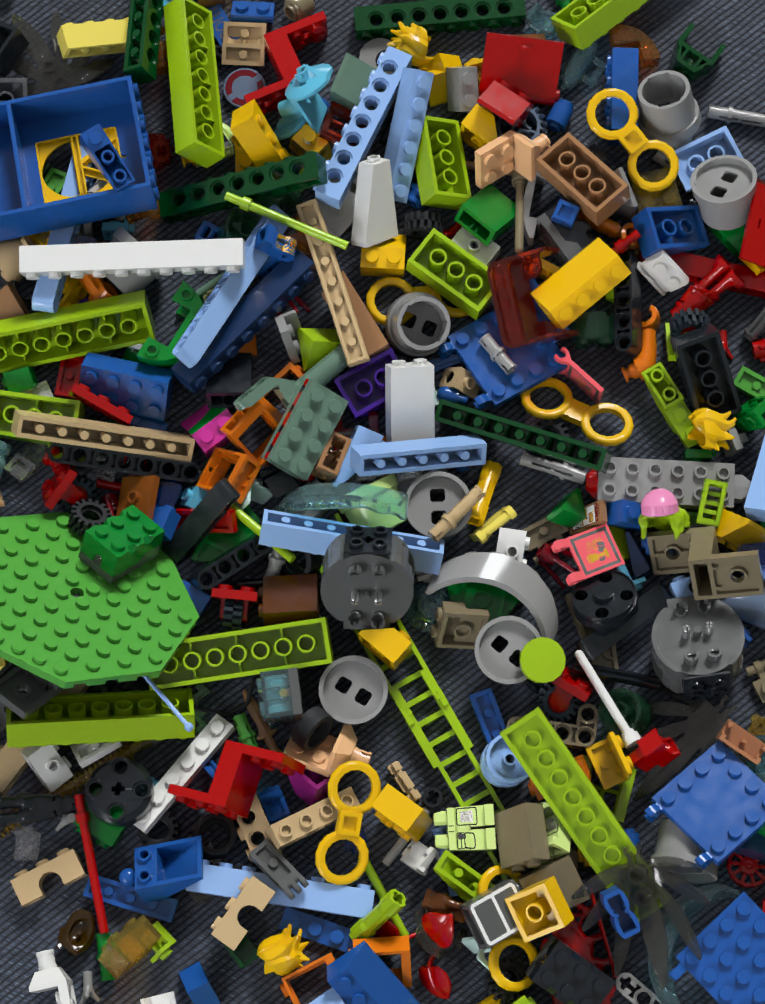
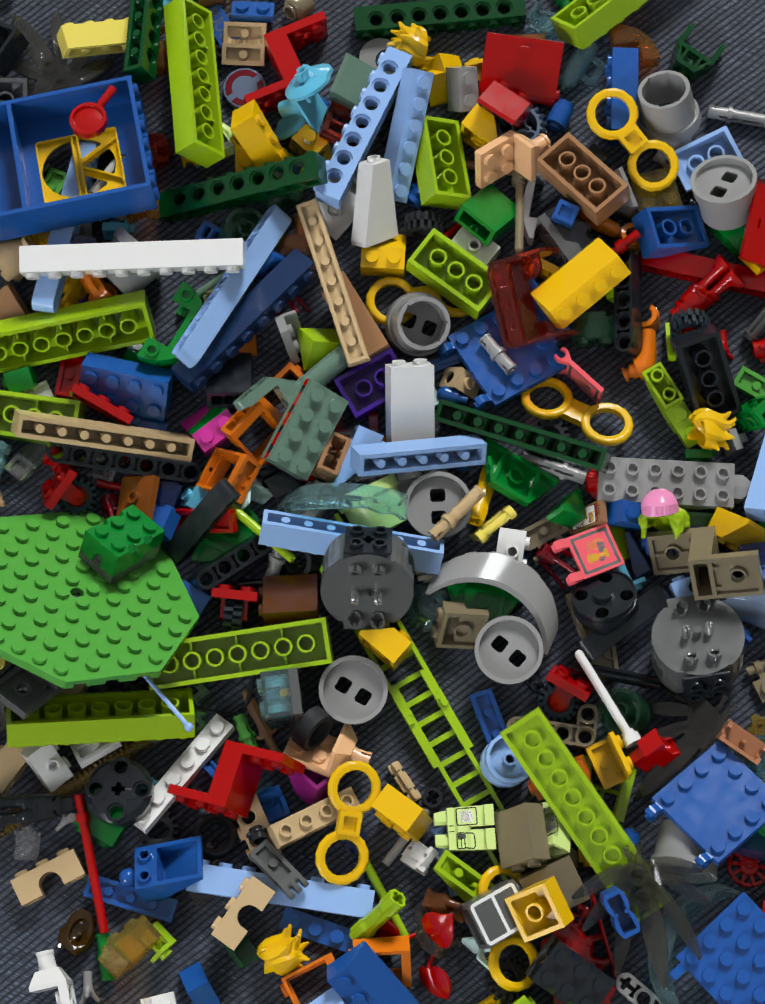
black tyre [68,499,112,537] -> none
blue slope [79,123,135,192] -> none
lime bar [224,192,349,250] -> none
blue leg [254,223,297,262] -> none
lime tile [519,637,566,683] -> none
white plate [637,250,689,296] -> none
lime slope [696,478,728,527] -> none
none -> red piece [69,85,117,139]
none -> black plate [246,825,268,845]
none -> green wing [484,437,560,507]

